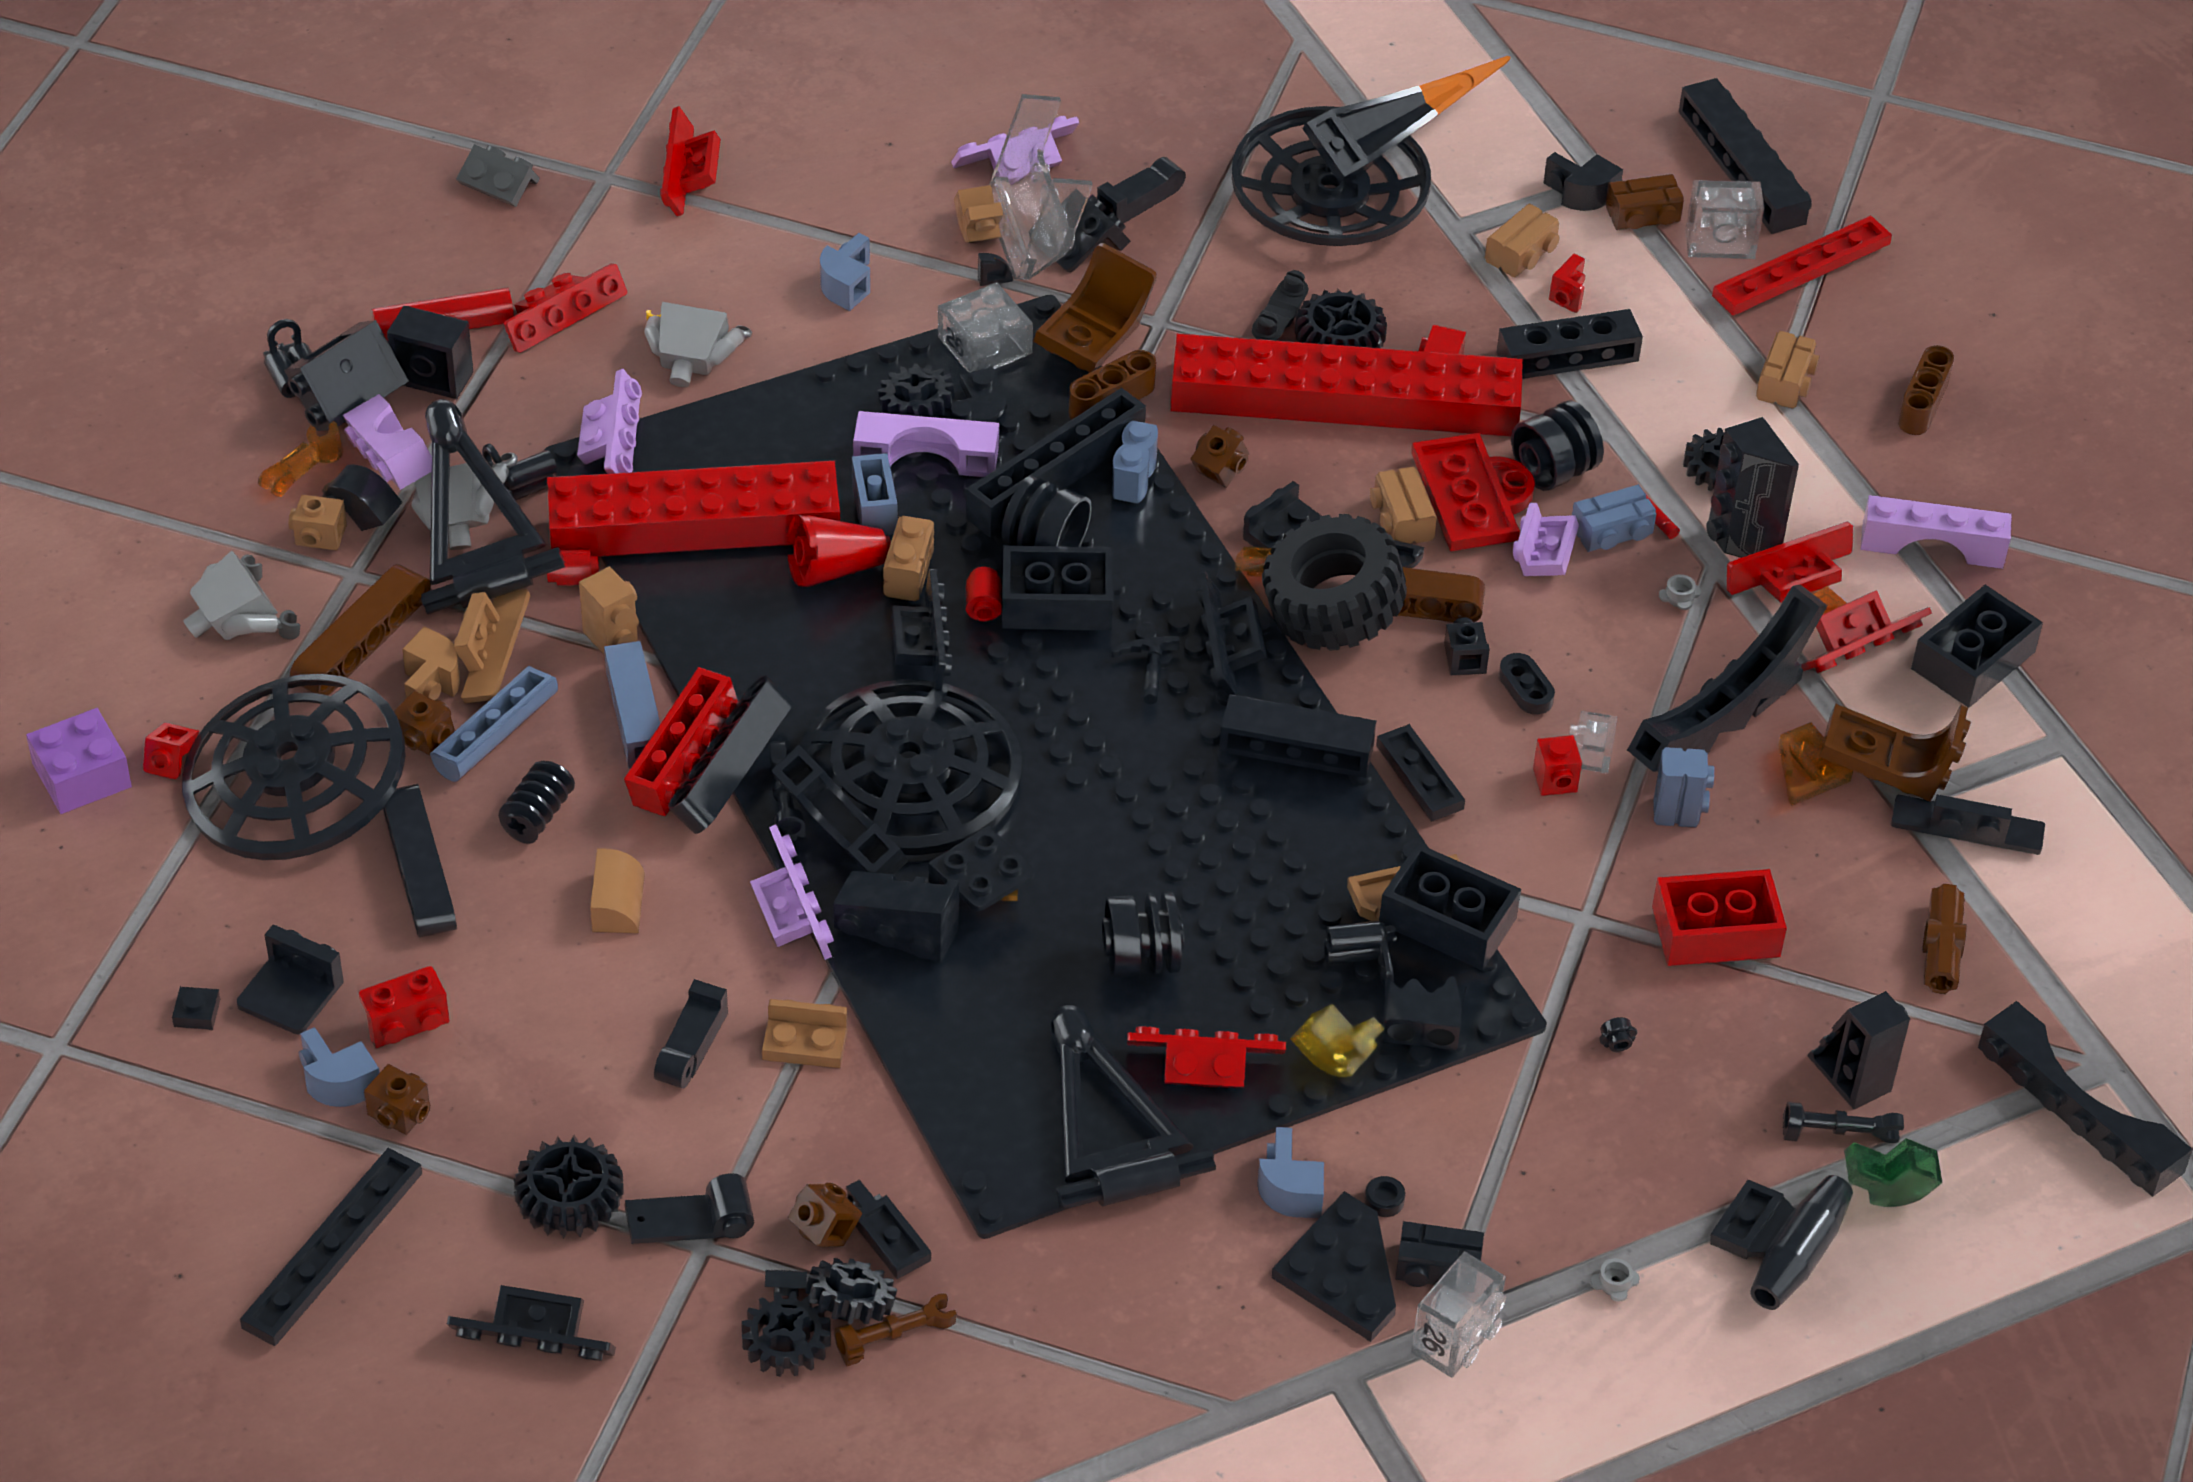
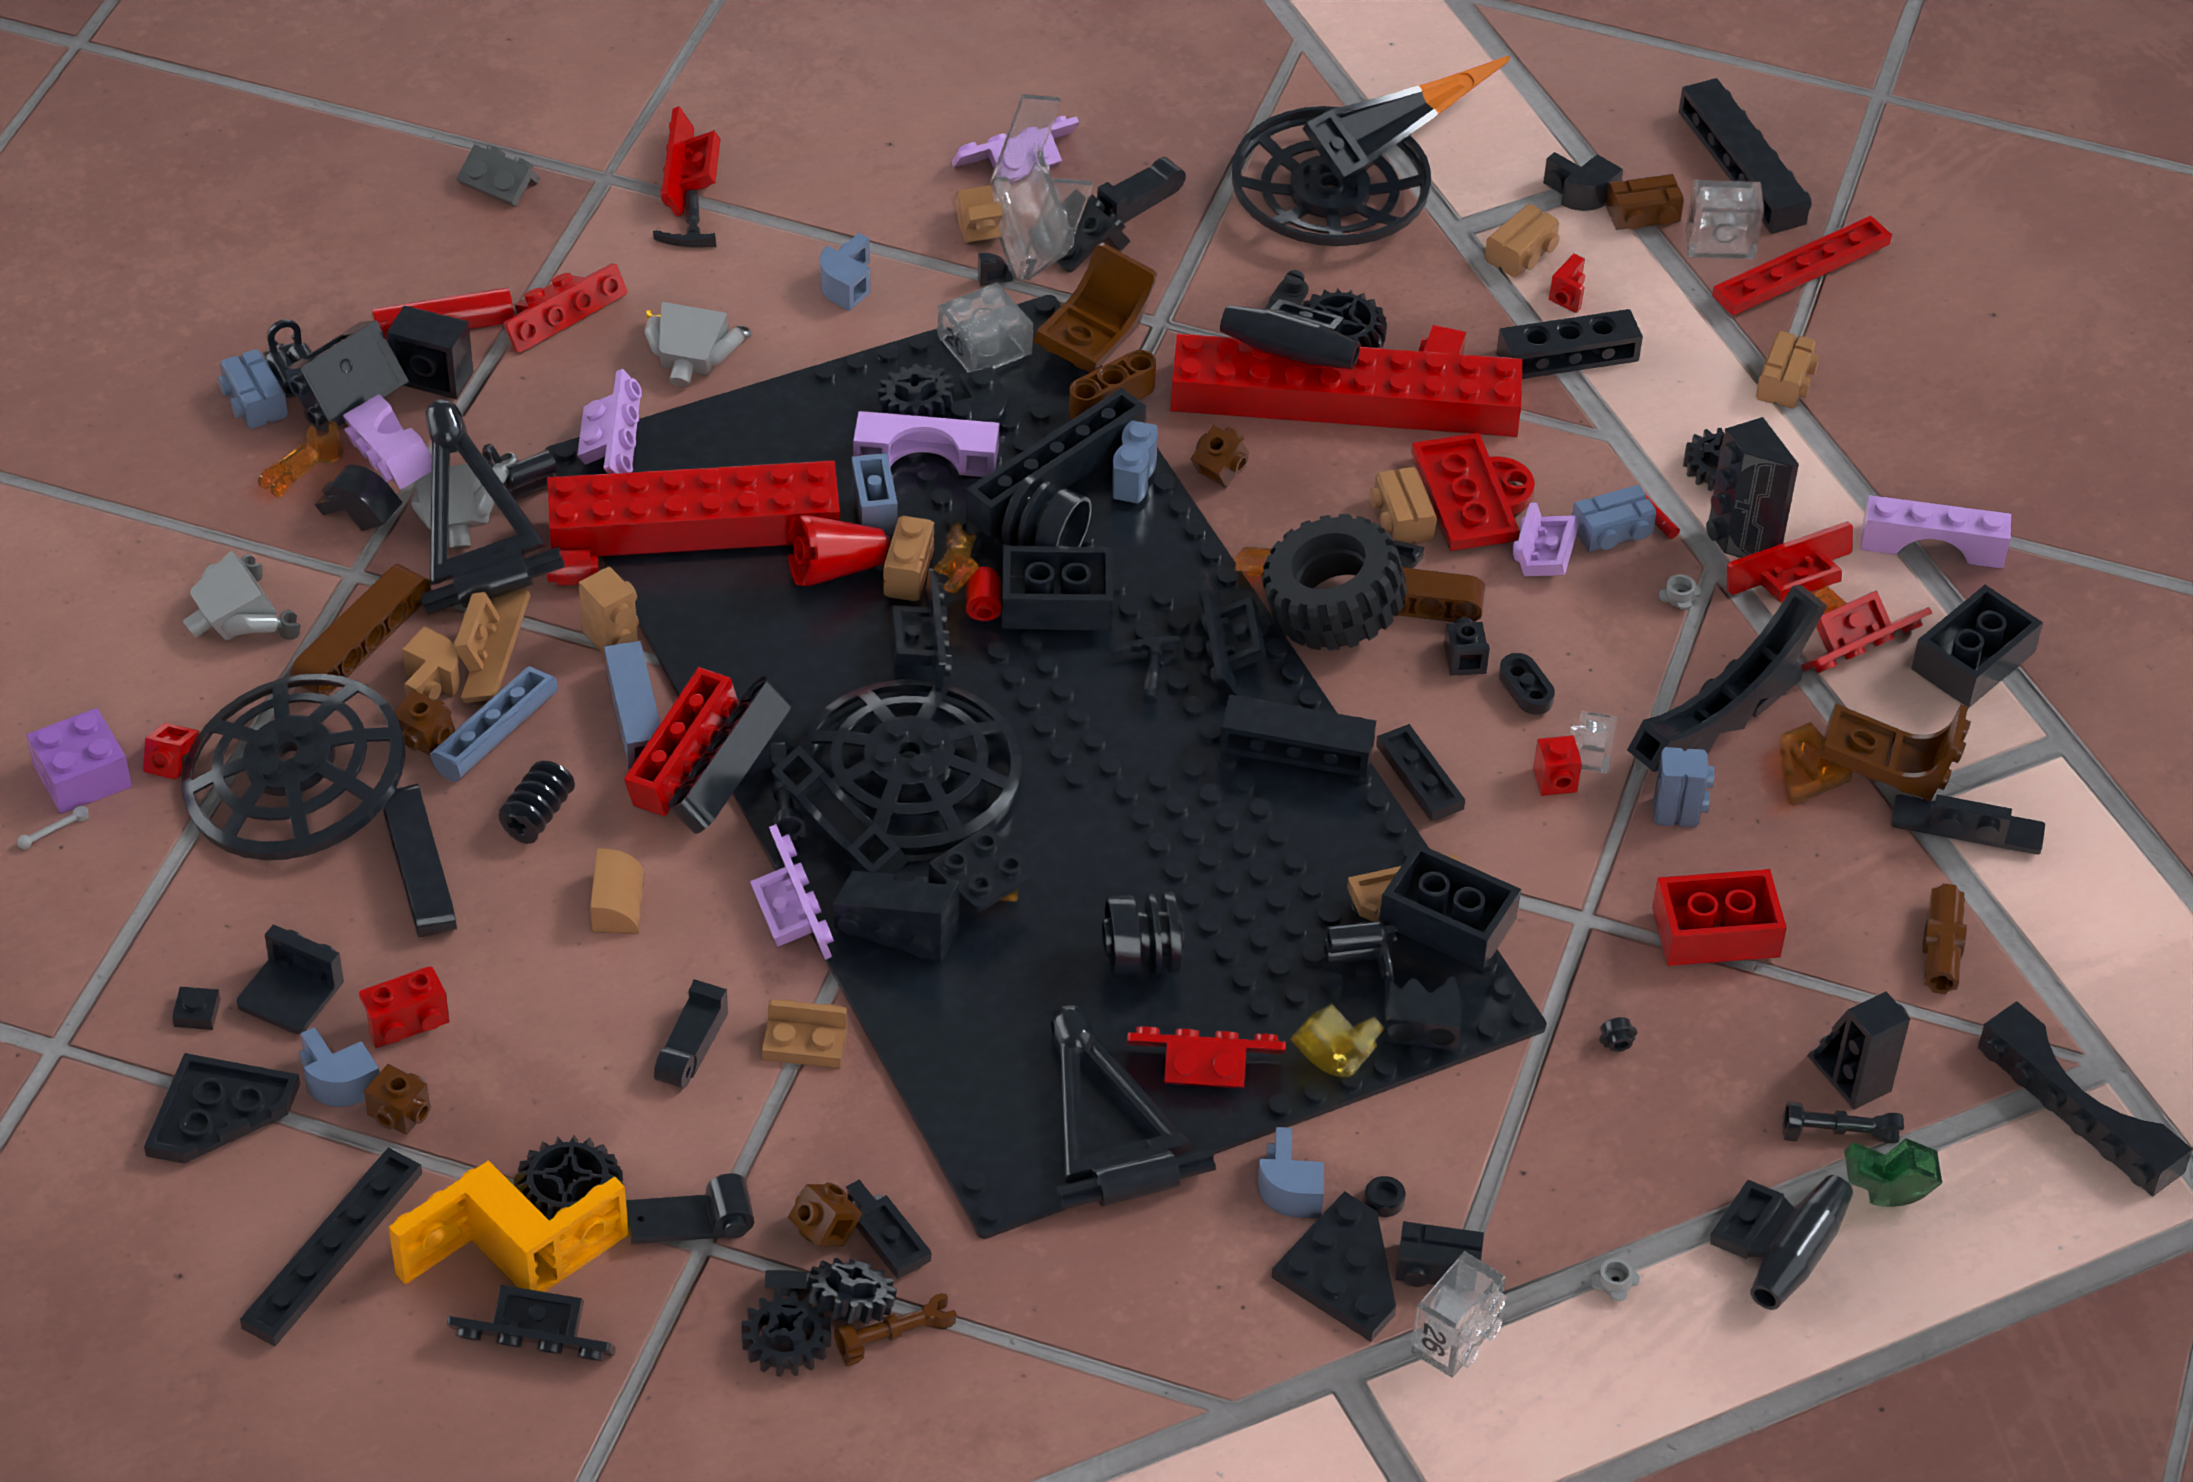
medium nougat brick [288,495,347,551] -> none
black bracket [1243,481,1322,557] -> none
black wheel [1511,400,1604,491] -> none
reddish brown beam [1898,345,1954,435] -> none
none -> light grey hinge [17,806,89,850]
none -> black plate [144,1053,300,1164]
none -> sand blue brick [217,349,288,429]
none -> light orange bracket [388,1160,629,1292]
none -> black piece [653,189,717,247]
none -> clear orange piece [934,522,979,594]
none -> black plate [1220,299,1361,370]

